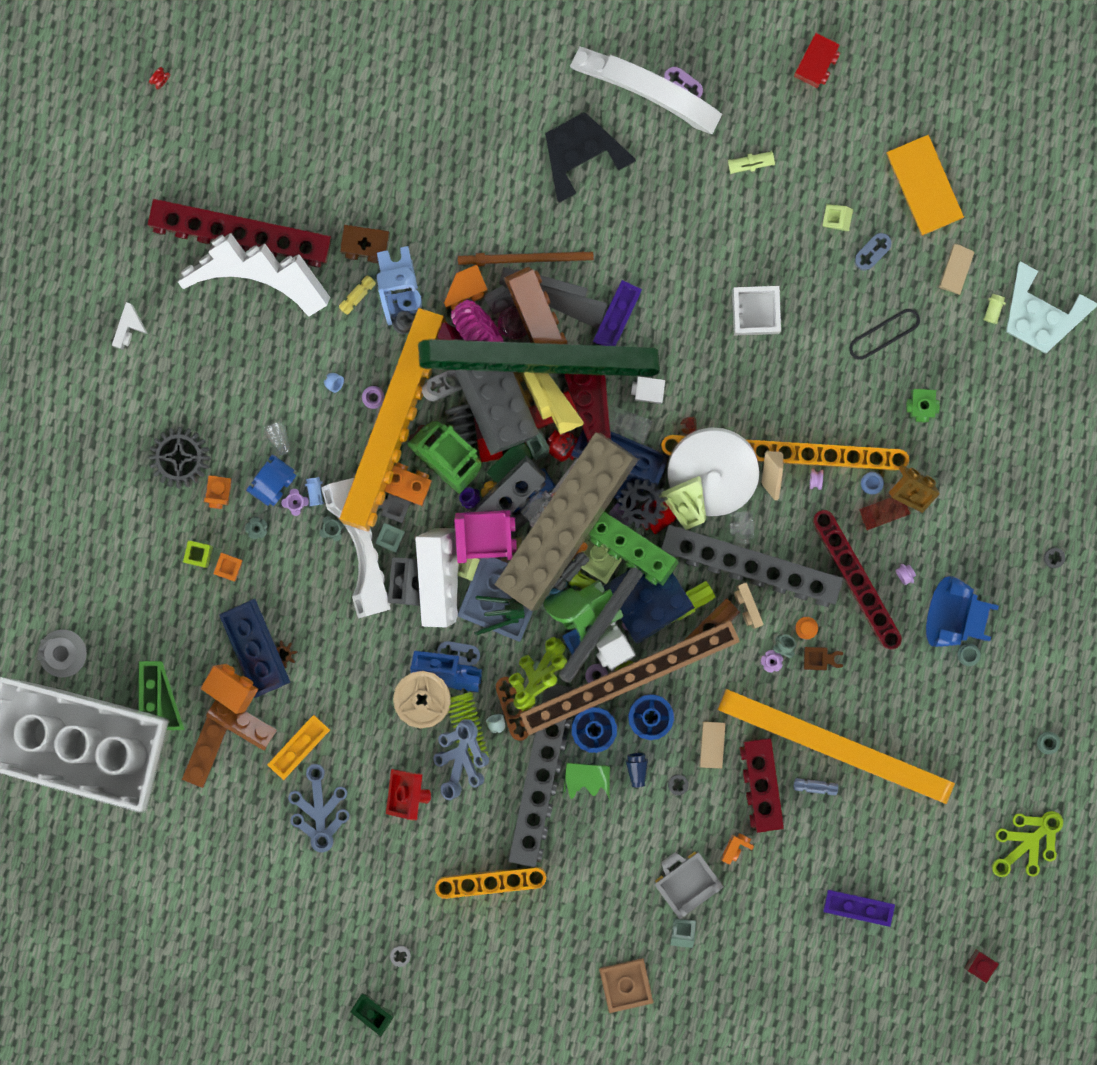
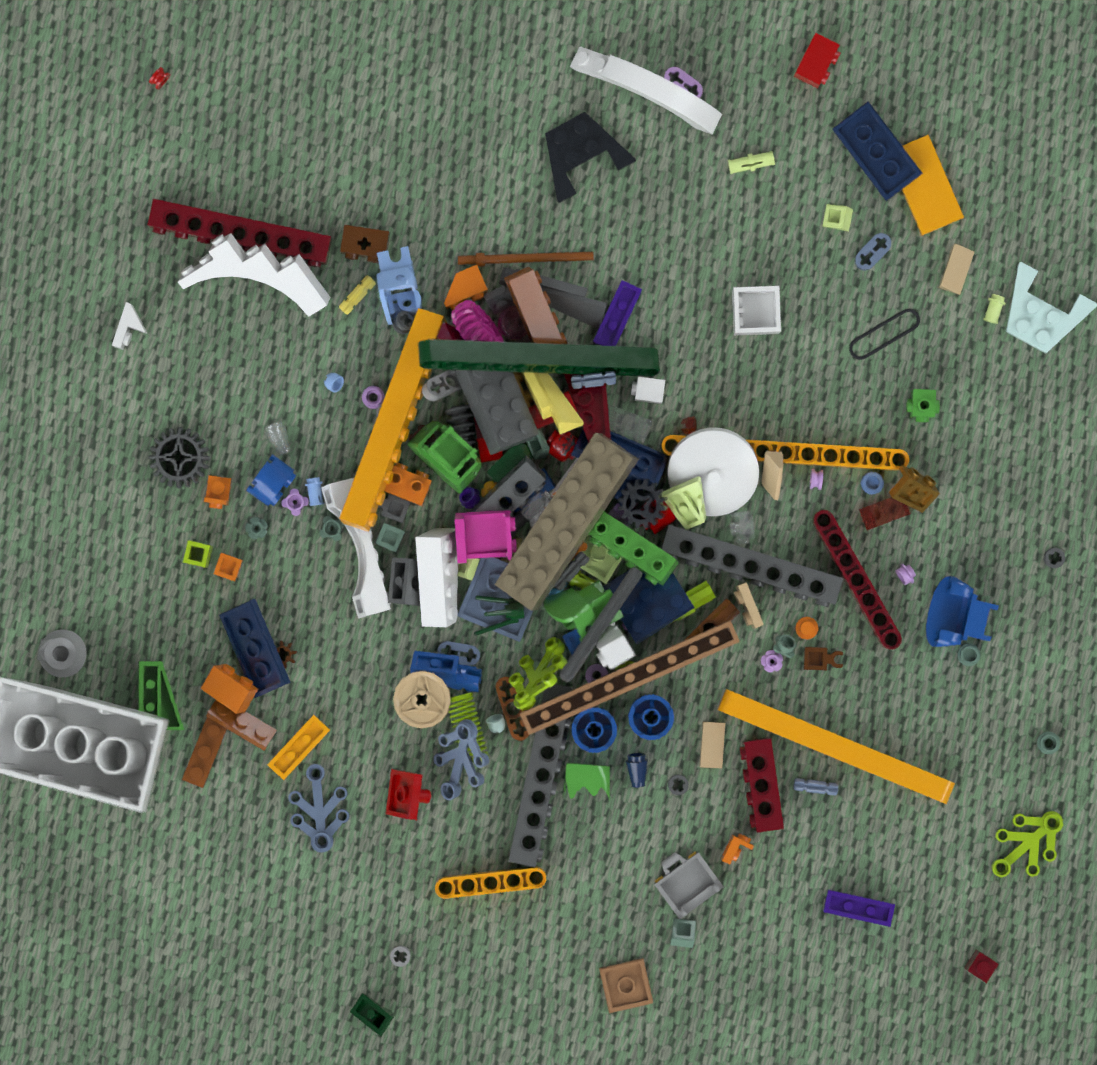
none -> sand blue axle [571,371,616,389]
none -> dark blue tile [832,101,923,201]

